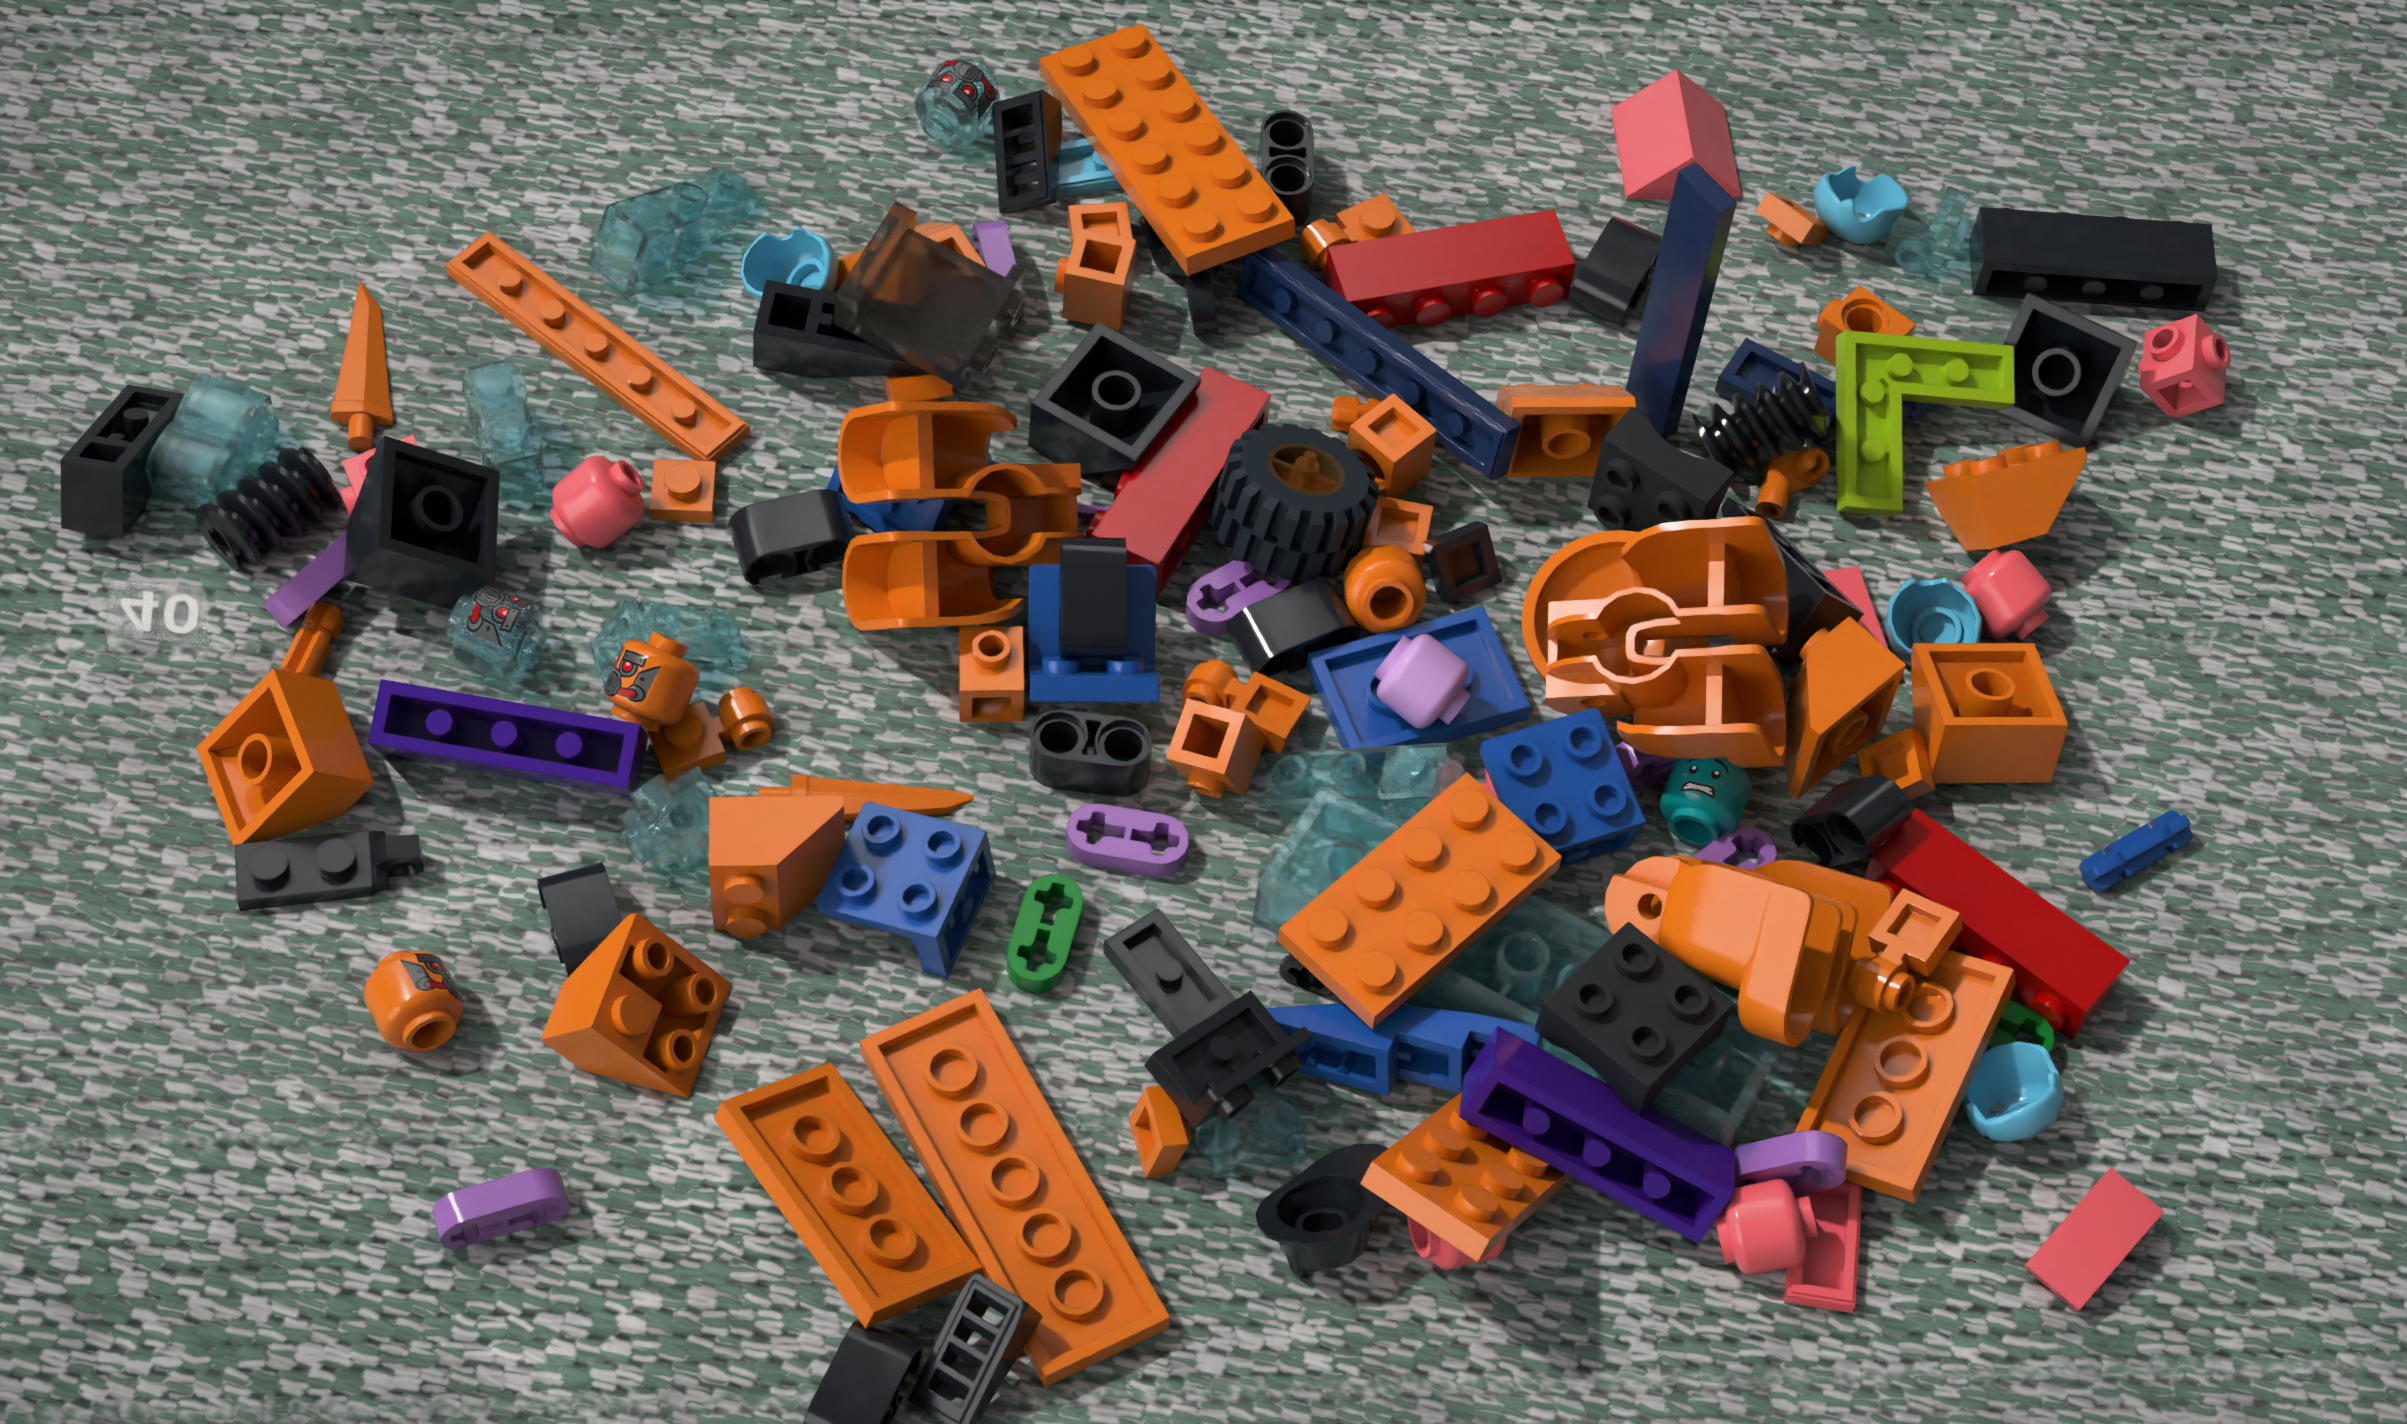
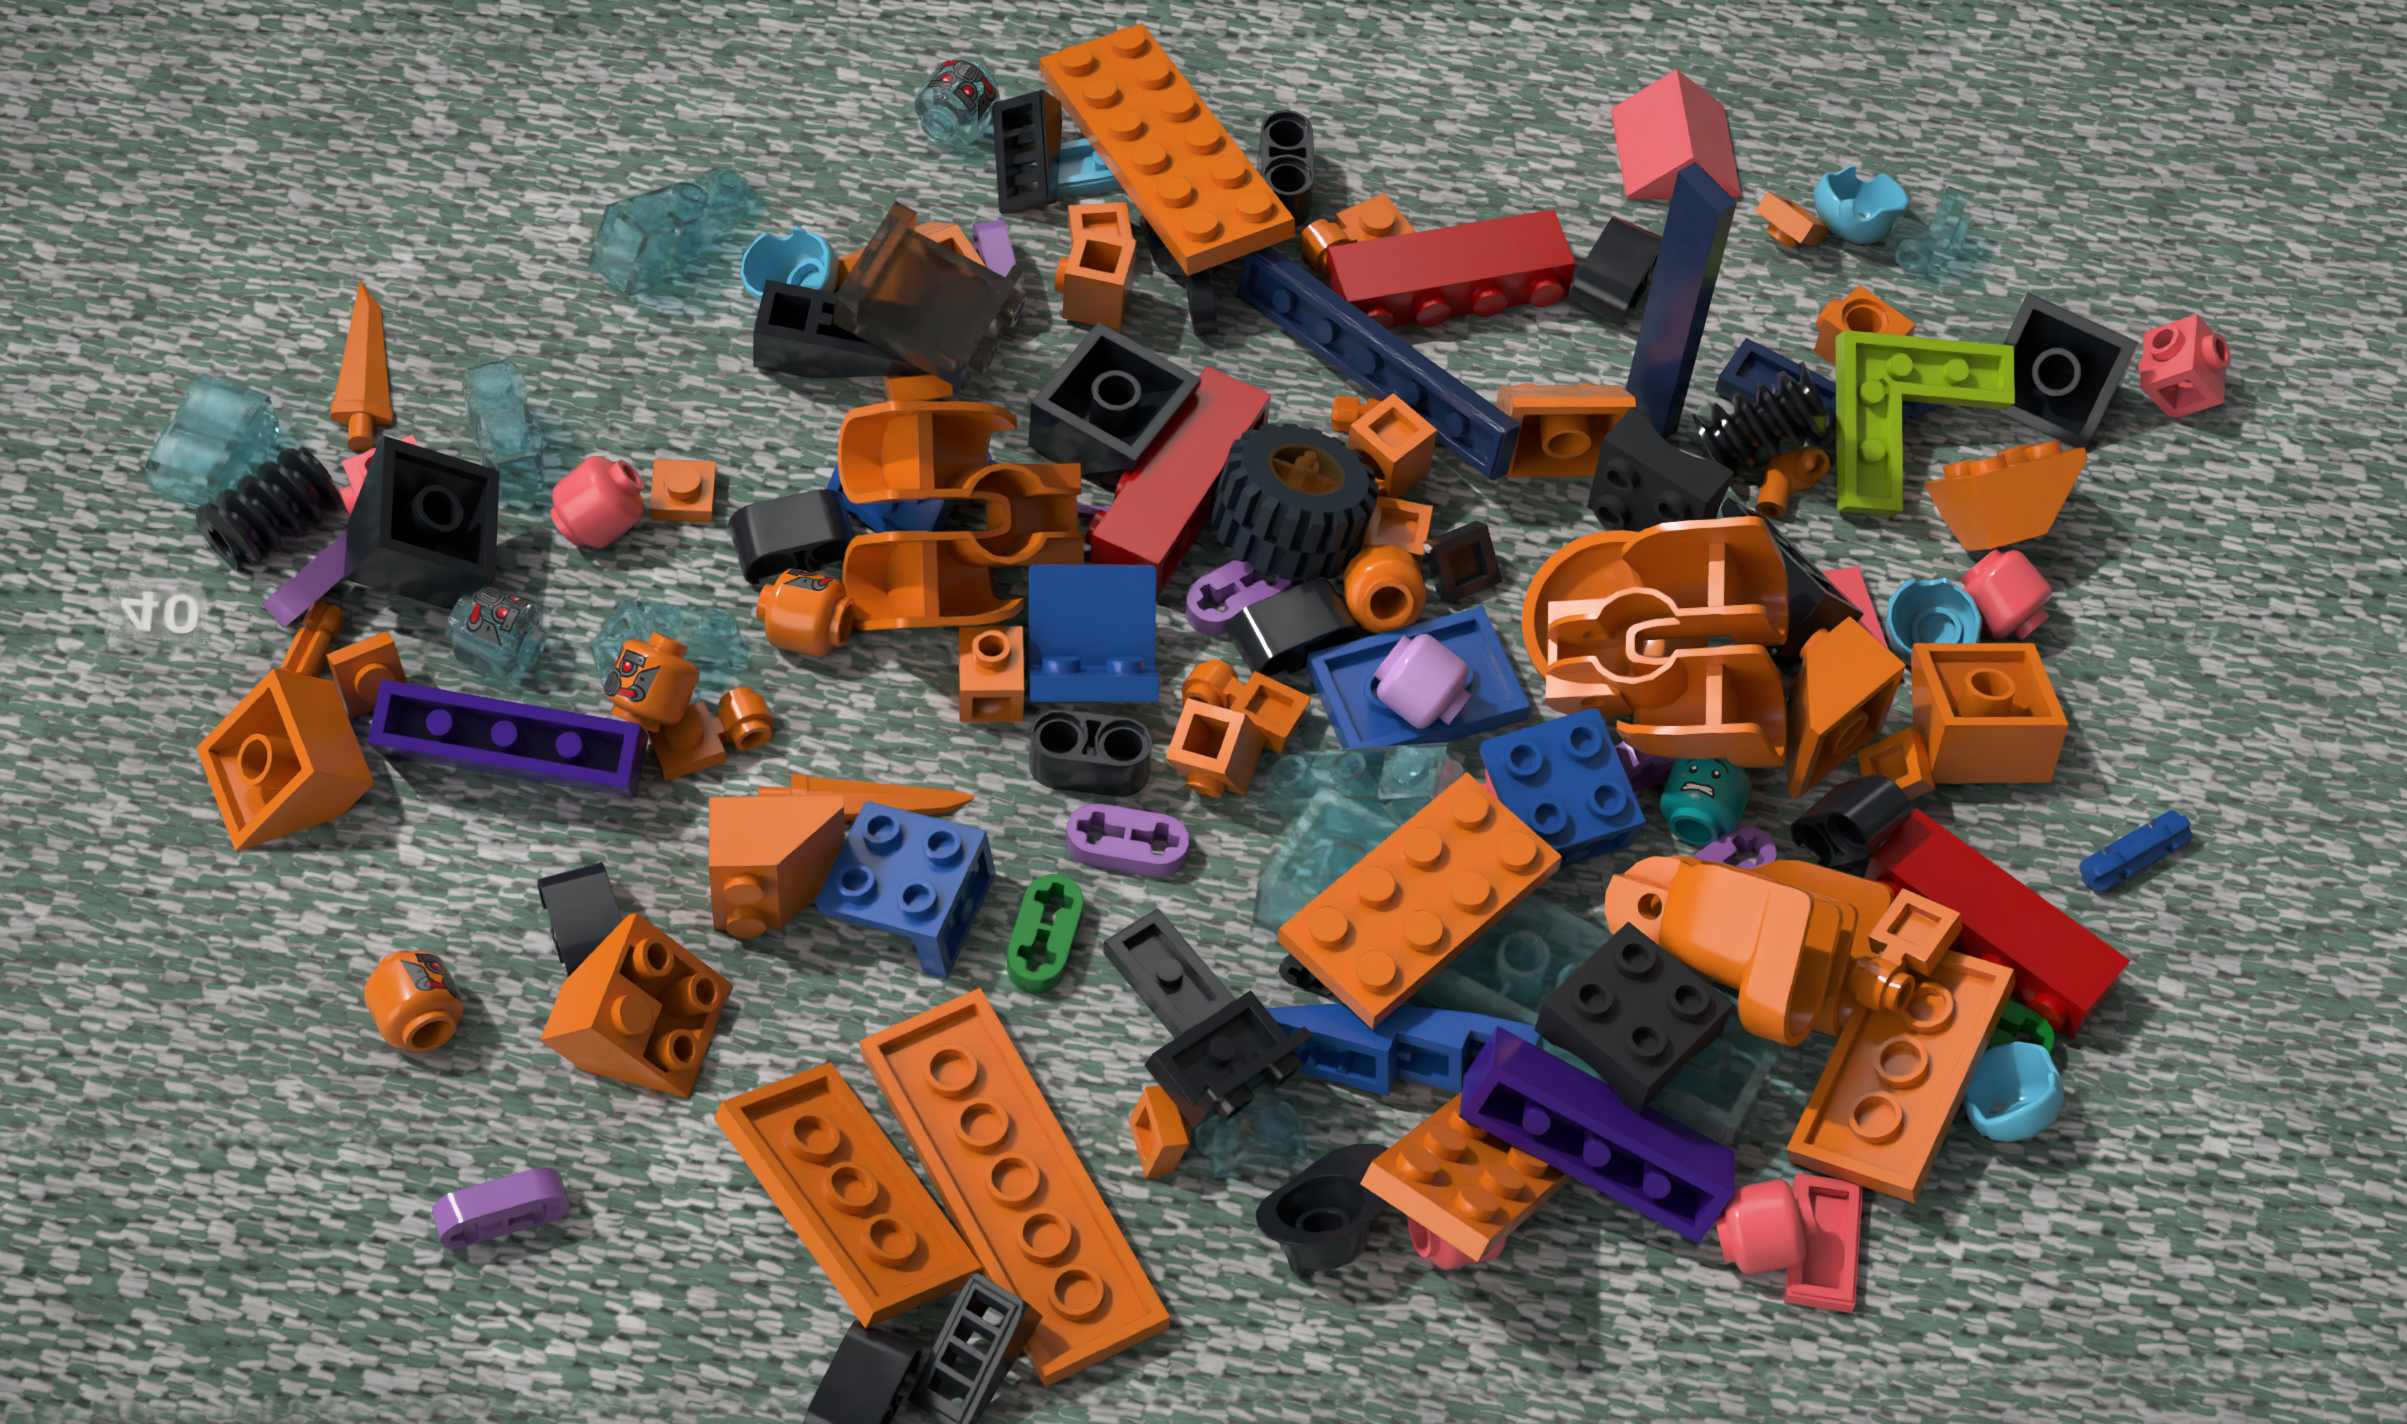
black slope [61,385,187,540] -> none
black hinge [235,830,424,911] -> none
orange tile [445,230,750,463] -> none
clear light blue brick [618,766,719,871] -> none
black beam [1059,537,1127,658] -> none
medium lavender beam [1733,1130,1848,1196] -> none
black brick [1969,207,2218,312] -> none
coral slope [2024,1167,2165,1312] -> none
none -> orange plate [326,631,408,719]
none -> orange head [756,569,855,657]

